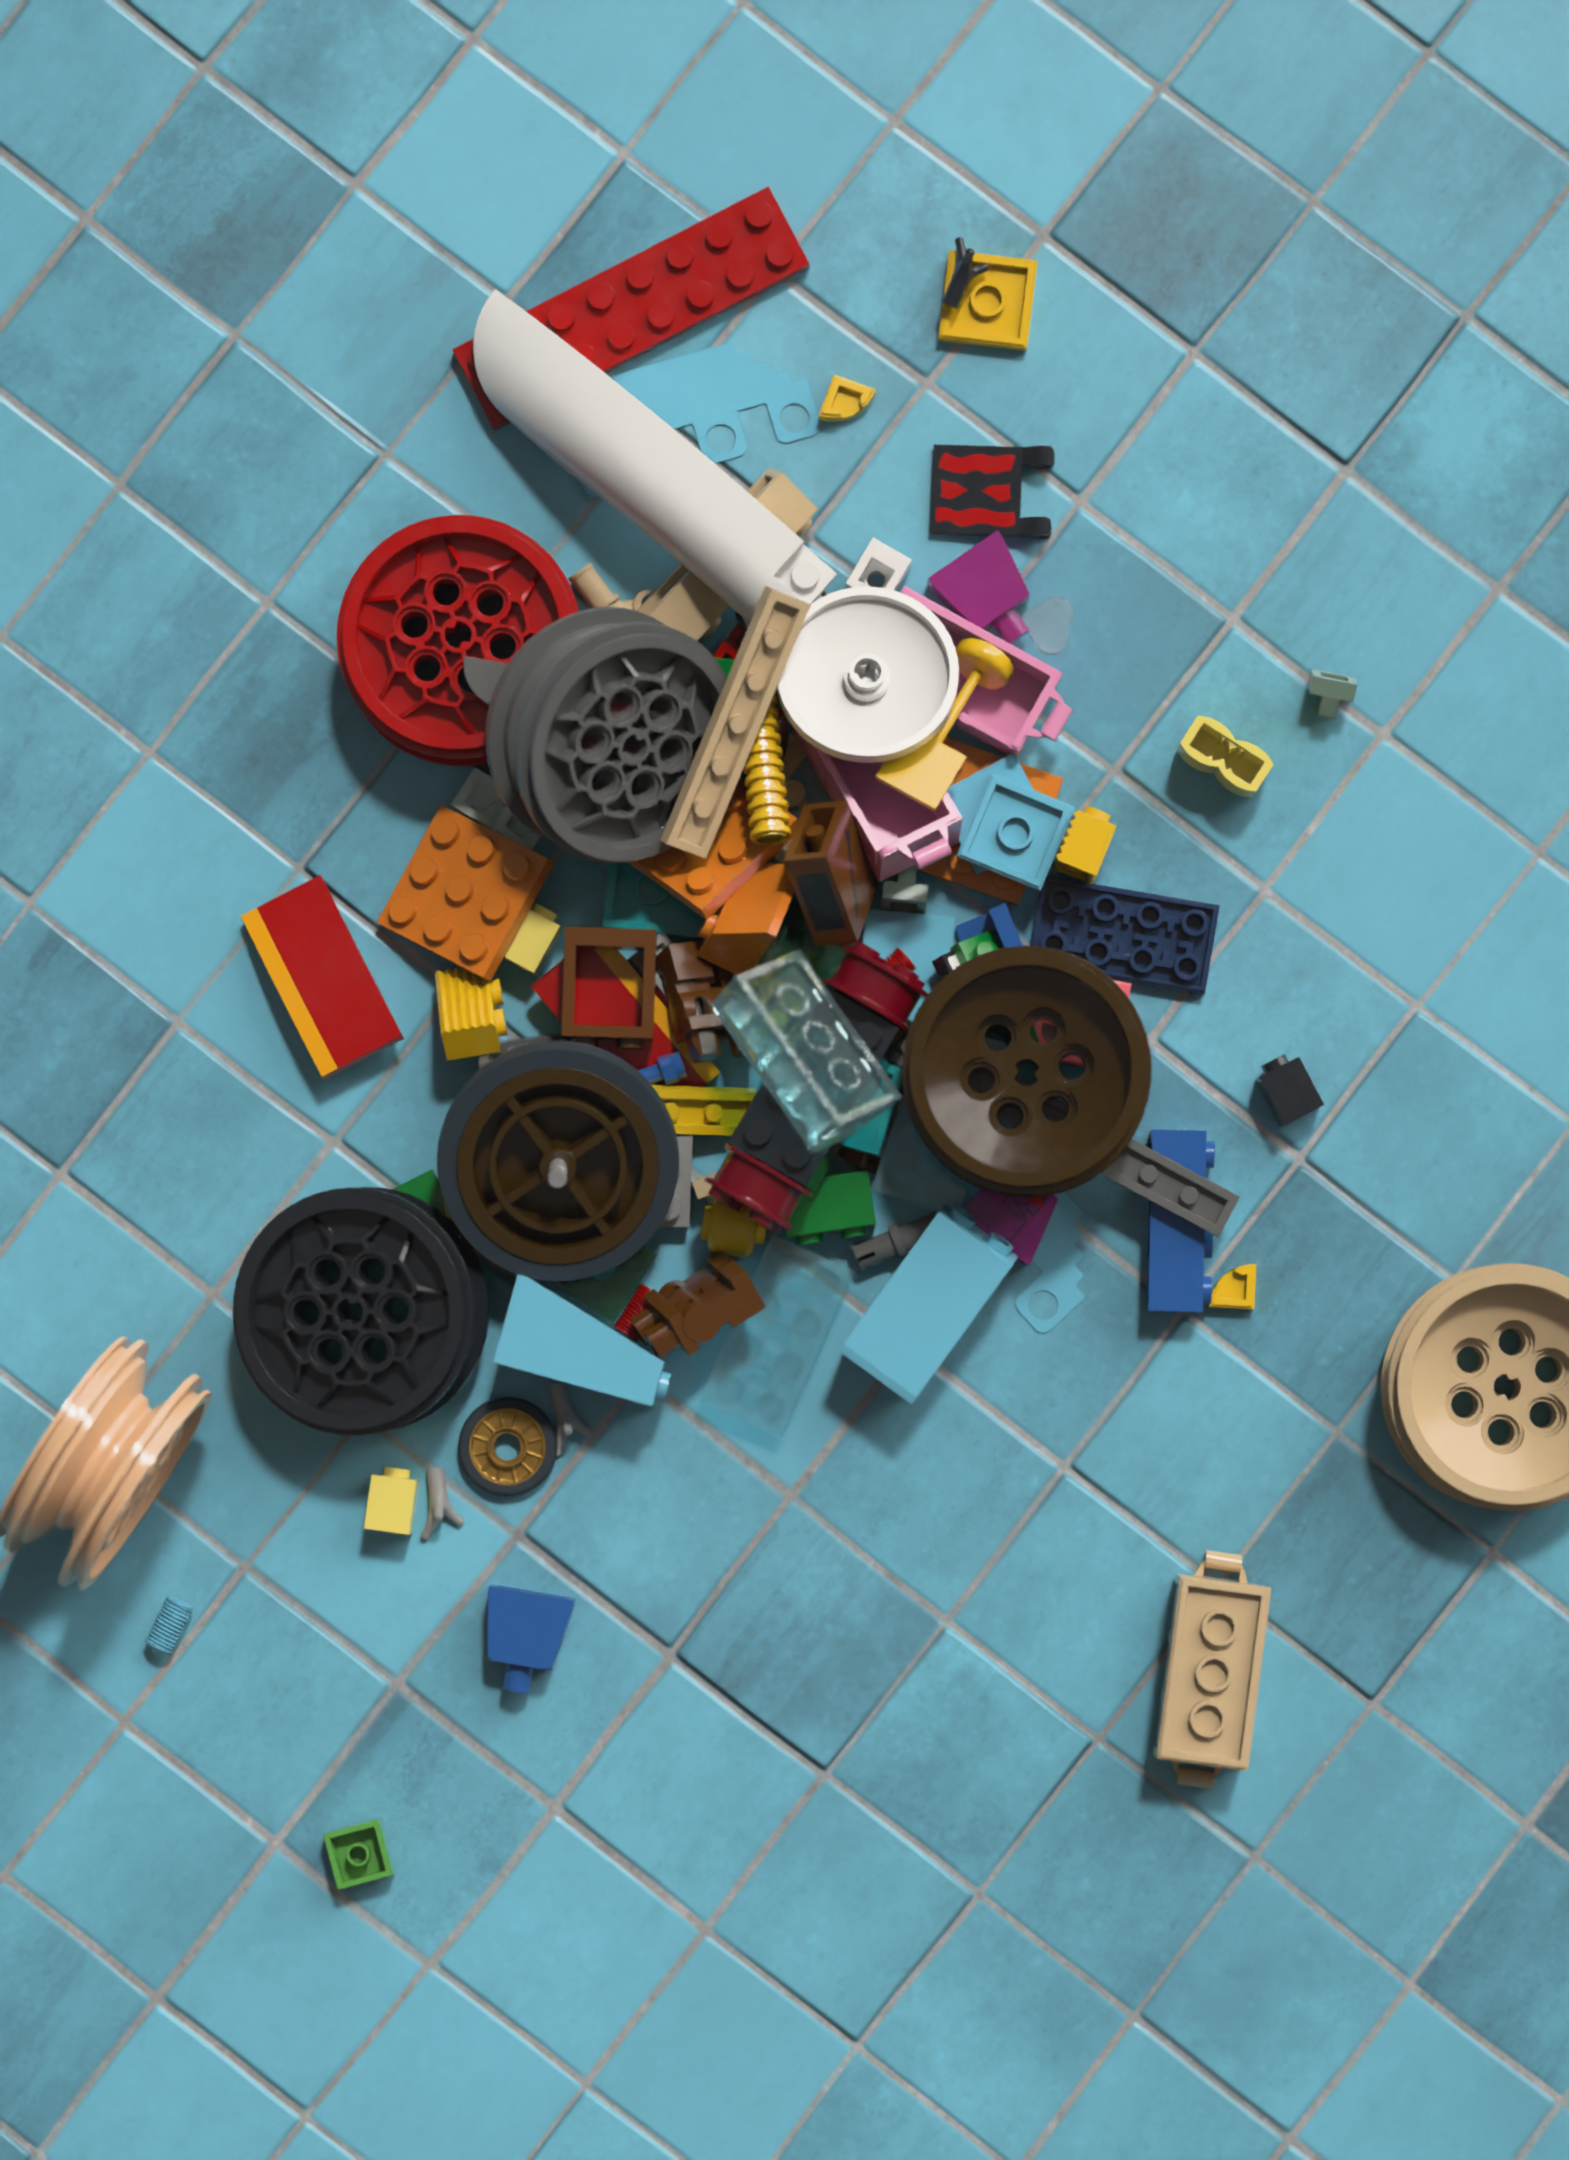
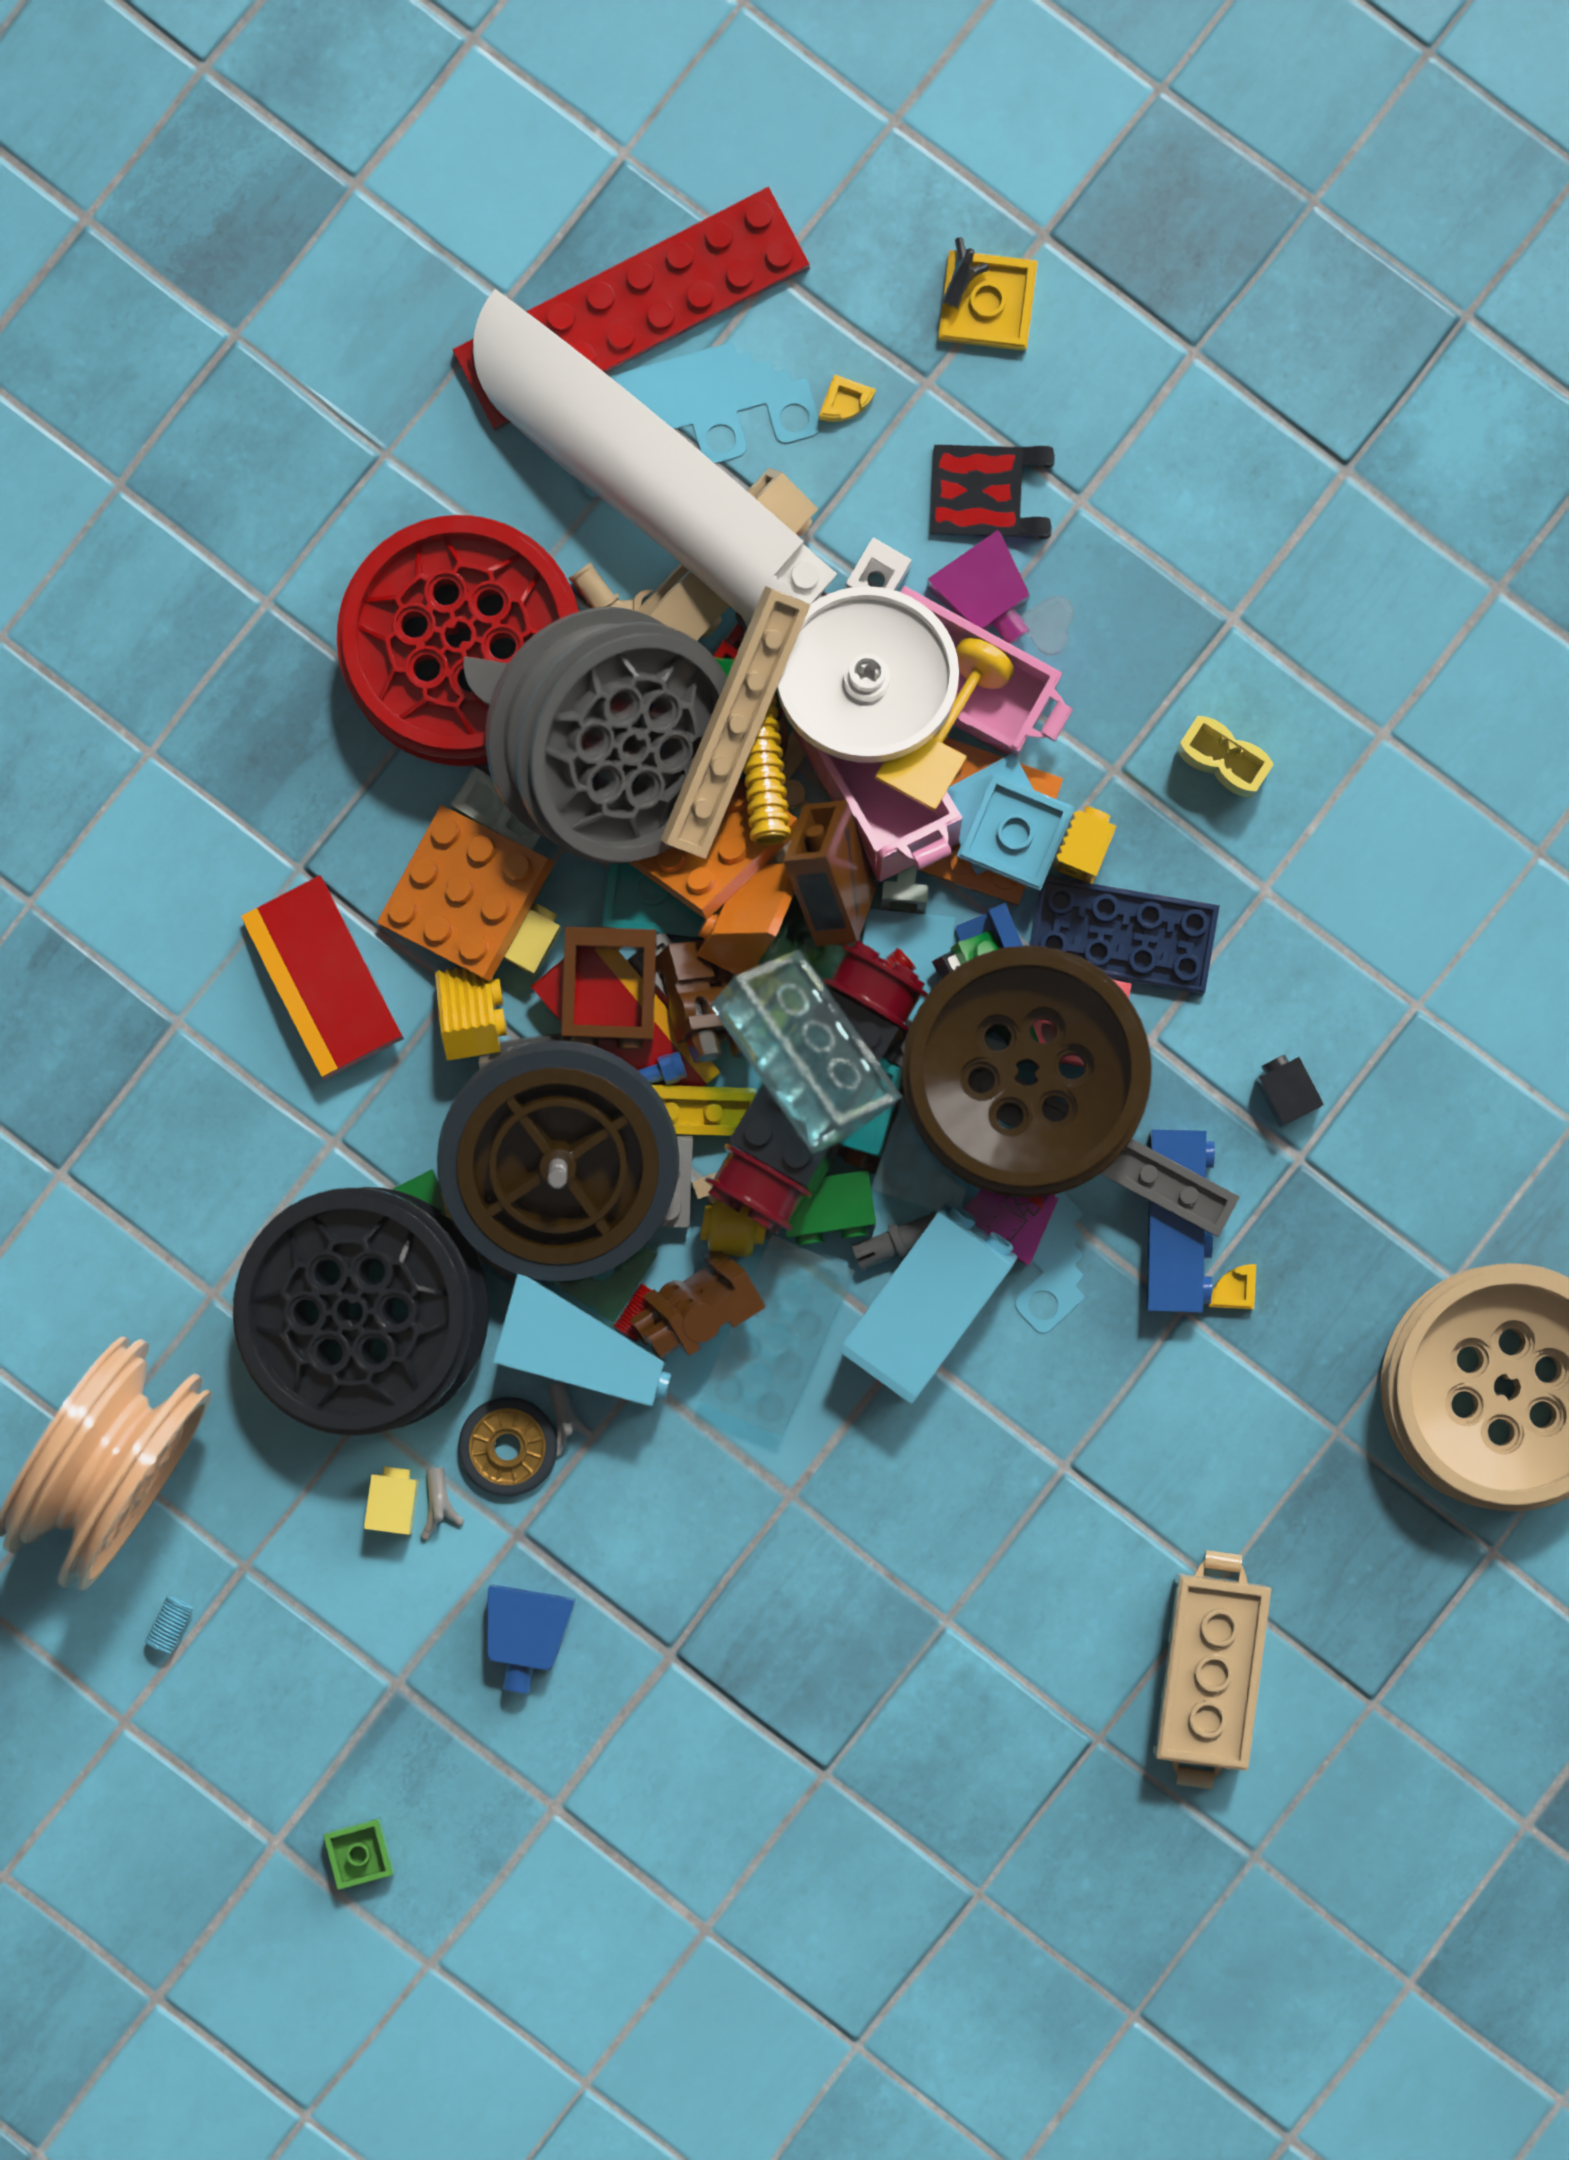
sand green tile [1308,669,1357,720] -> none

